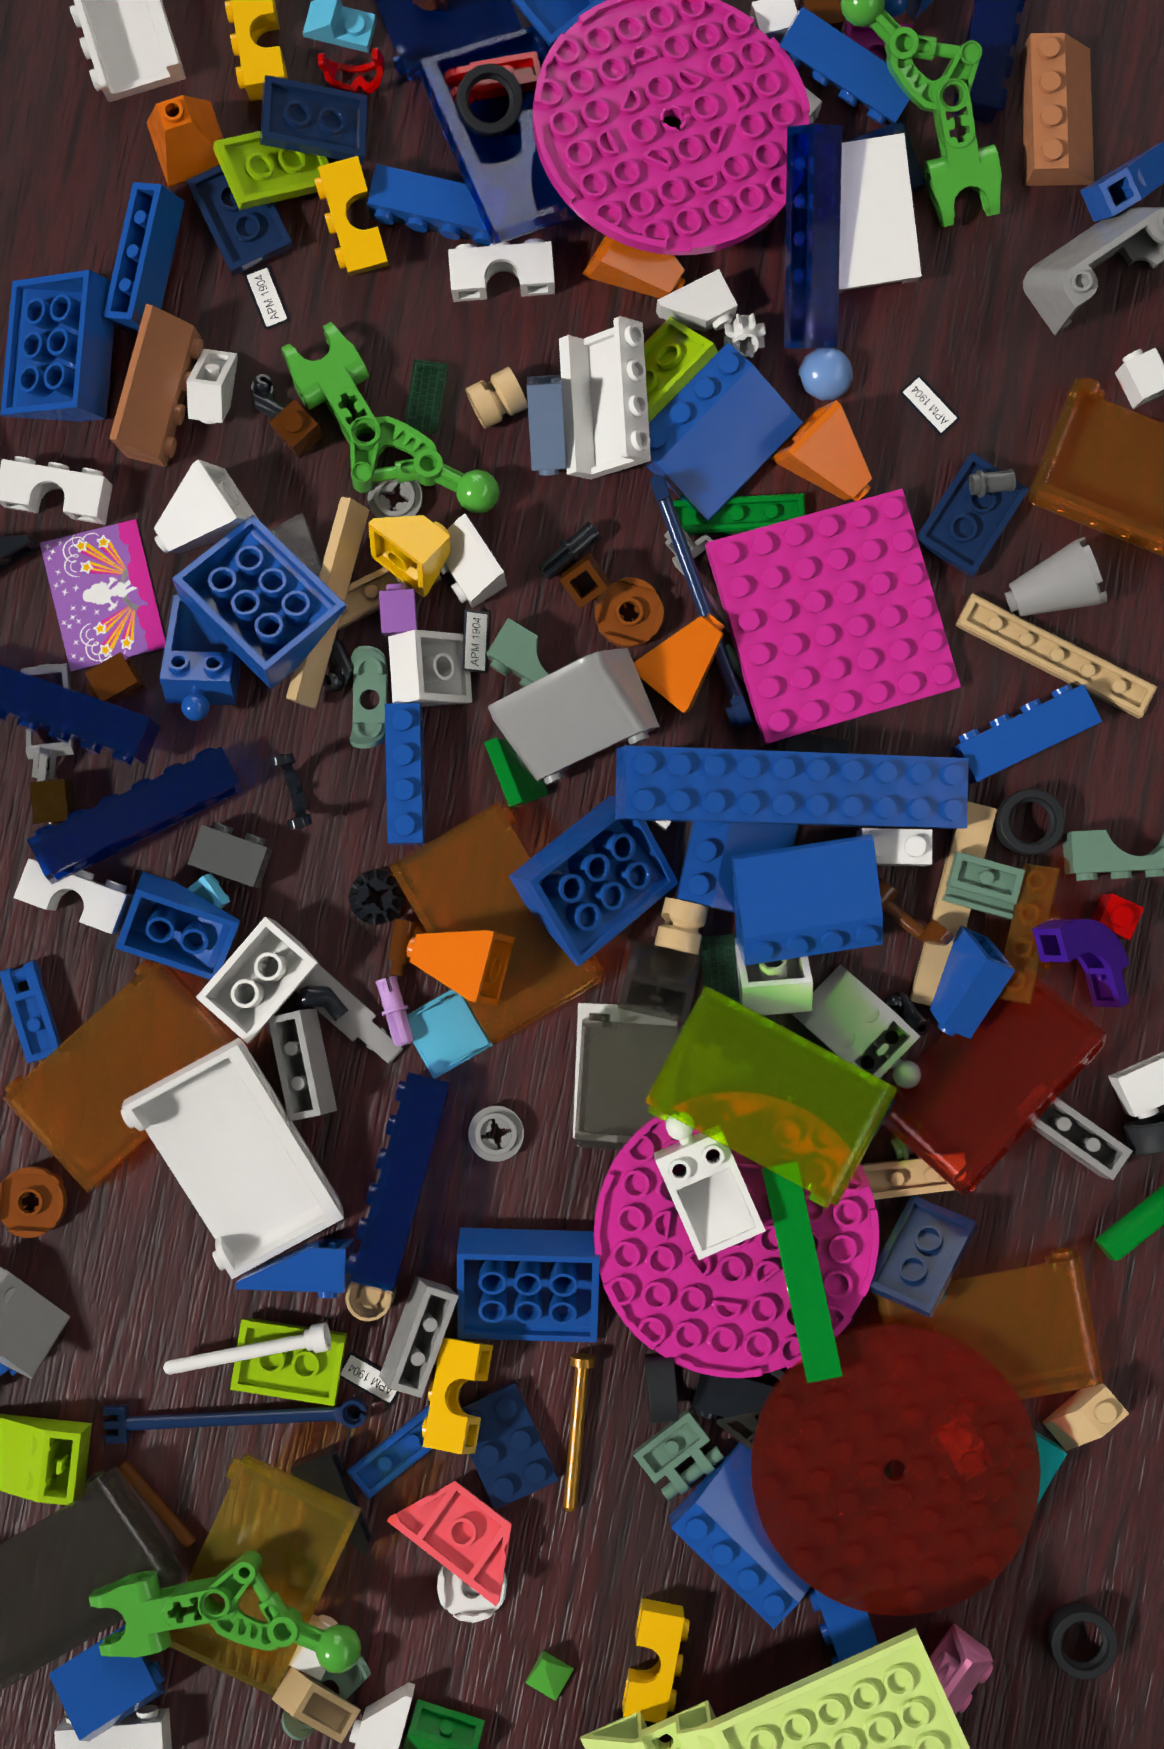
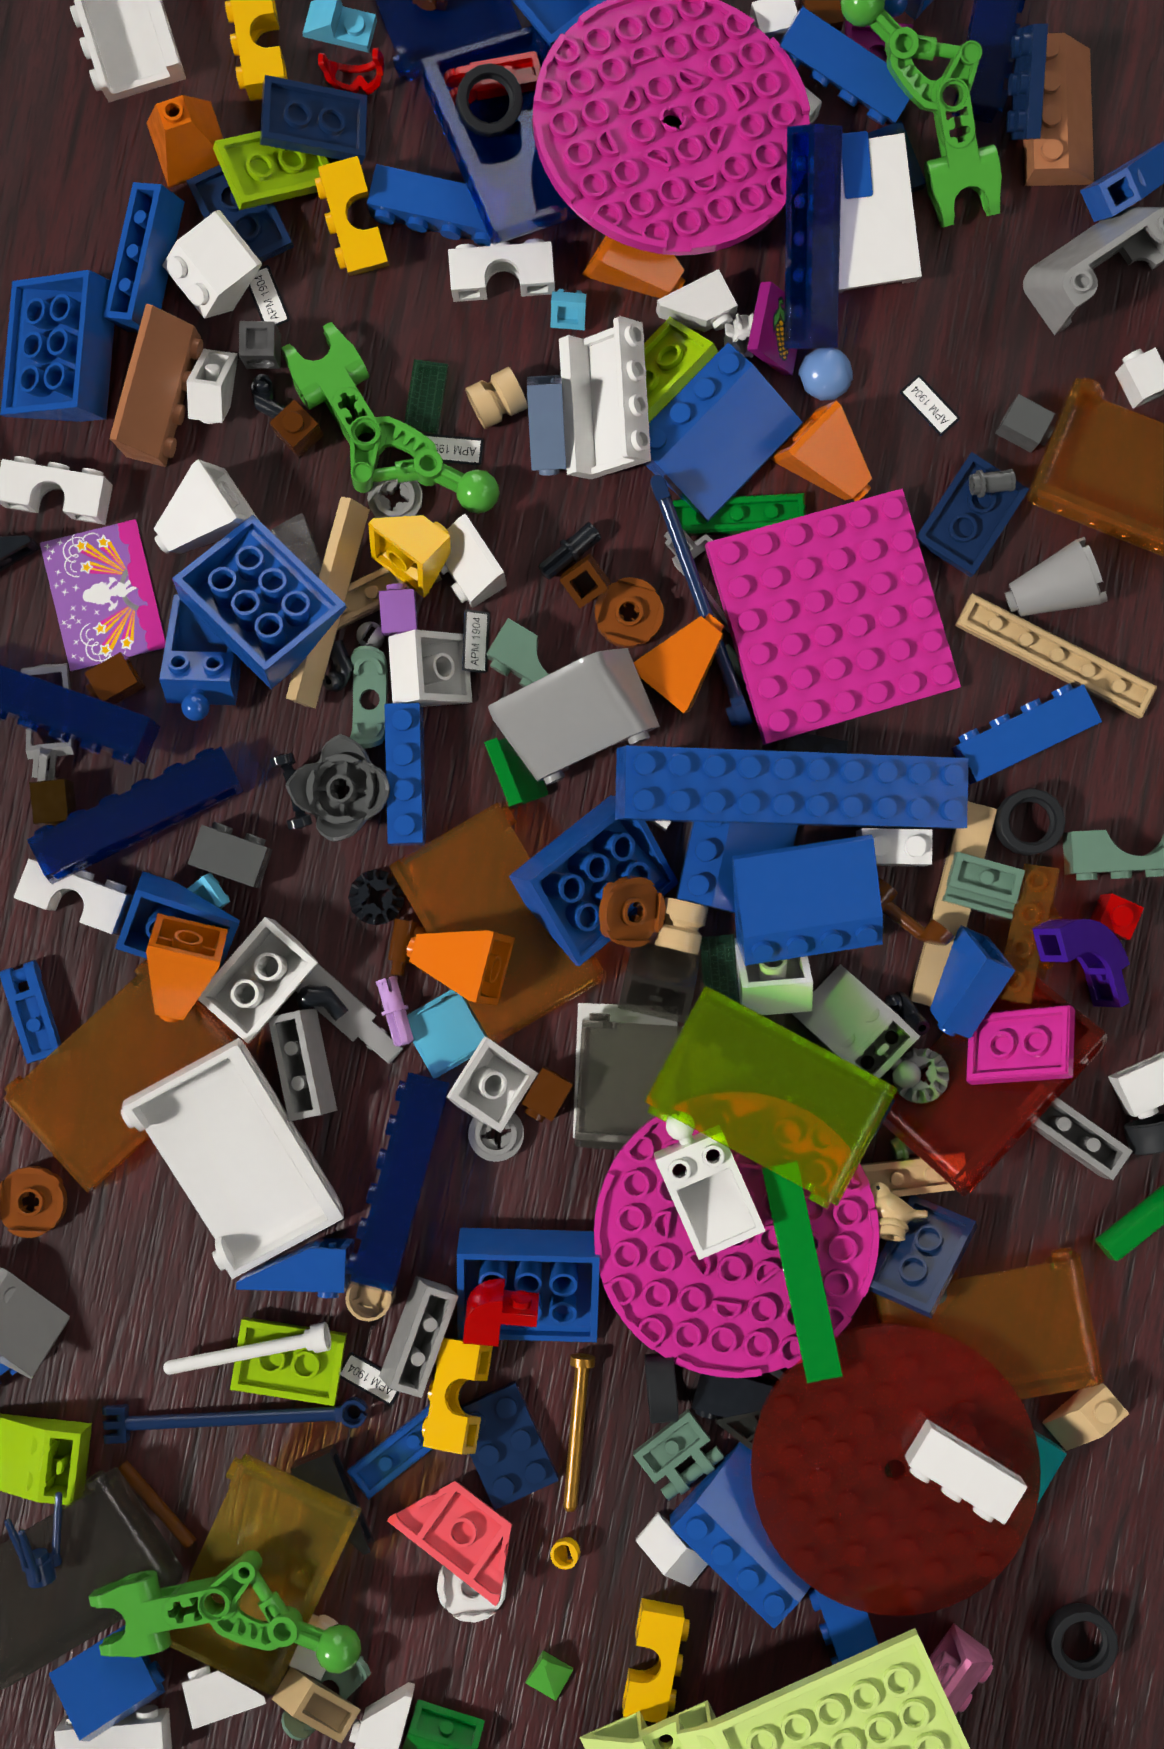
none -> dark blue plant [4,1492,63,1588]
none -> orange slope [146,913,228,1022]
none -> white slope [162,210,262,319]
none -> white slope [182,1665,266,1729]
none -> flat silver brick [239,321,281,369]
none -> dark grey brick [285,734,390,842]
none -> light grey hinge [356,621,385,648]
none -> white sticker [423,433,483,465]
none -> white slope [446,1036,538,1133]
none -> red brick [463,1278,539,1347]
none -> reddish brown brick [522,1065,573,1123]
none -> medium azure tile [550,289,587,330]
none -> yellow hinge [550,1537,580,1570]
none -> dark orange plate [599,876,666,948]
none -> white slope [636,1512,708,1587]
none -> magenta tile [747,281,806,375]
none -> blue sticker [840,131,873,199]
none -> tan animal [870,1182,928,1241]
none -> light grey gear [893,1048,949,1103]
none -> white brick [905,1419,1027,1525]
none -> dark pink tile [966,1005,1075,1085]
none -> dark grey brick [995,394,1055,453]
none -> dark blue plate [1006,23,1048,140]

